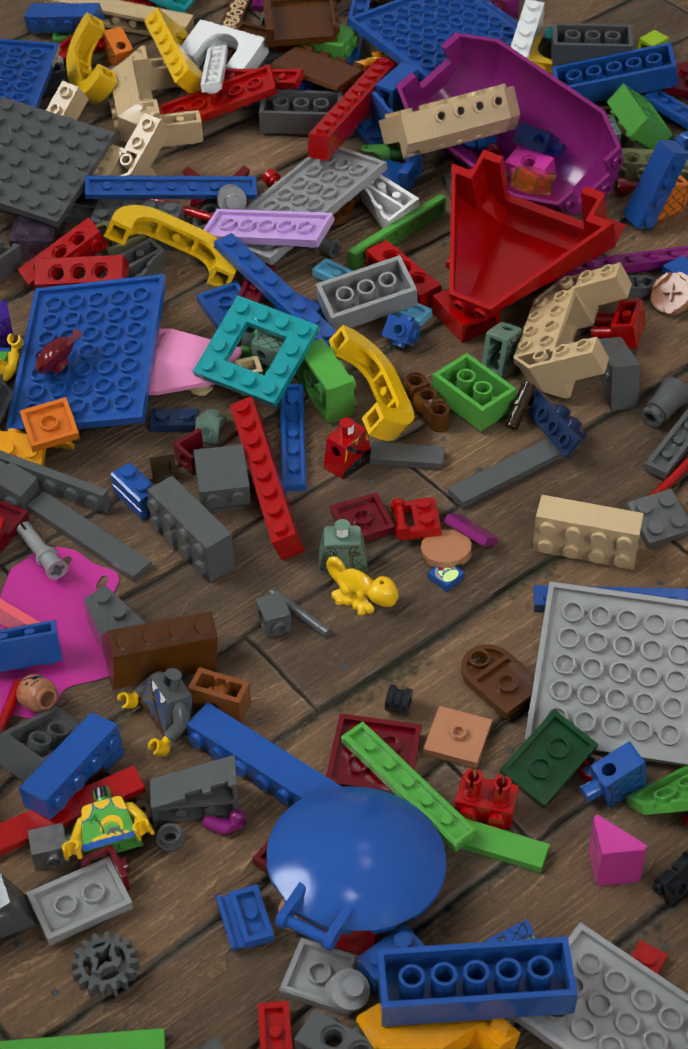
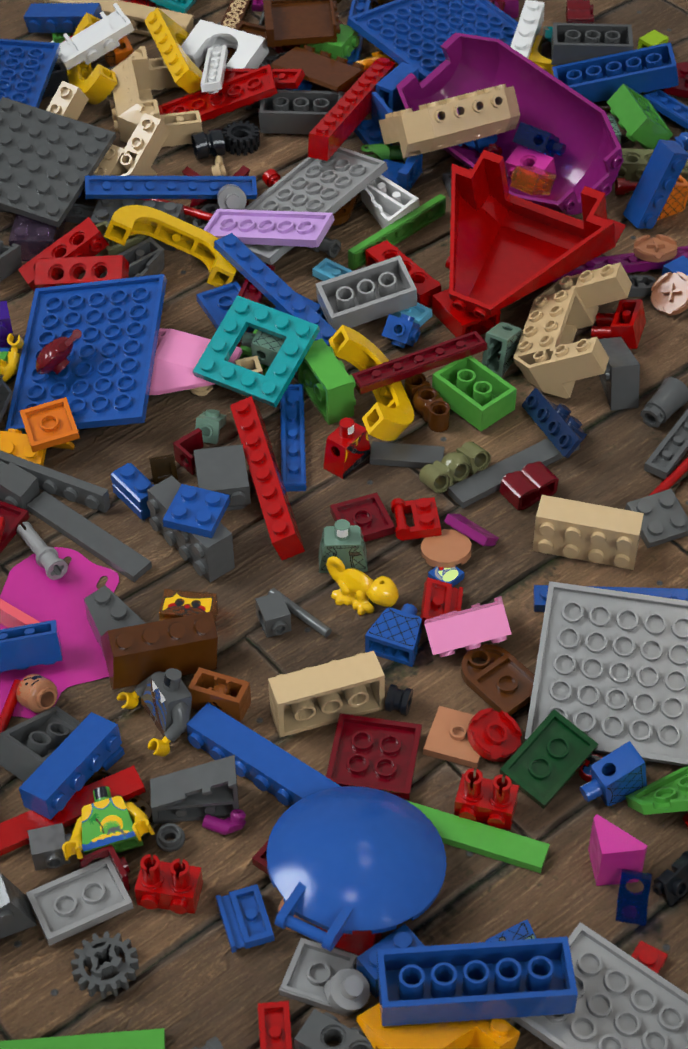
dark blue plate [150,408,199,432] -> none
bright green tile [341,722,478,852] -> none
dark brown pin [504,381,536,431] -> none
none -> white bracket [51,3,134,70]
none -> red brick [134,854,203,914]
none -> brick [159,589,218,623]
none -> blue plate [163,484,230,538]
none -> black wheel [191,128,225,160]
none -> tan plate [211,155,228,176]
none -> black tyre [223,121,260,156]
none -> tan brick [268,651,385,738]
none -> dark red tile [351,331,487,395]
none -> blue torso [365,604,422,667]
none -> olive piece [419,441,491,494]
none -> red plate [420,577,463,625]
none -> bright pink wedge [424,596,511,657]
none -> red tile [467,708,522,762]
none -> dark red brick [500,461,559,511]
none -> dark red brick [566,0,594,24]
none -> clear blue bracket [616,869,652,926]
none -> nougat tile [633,234,678,262]

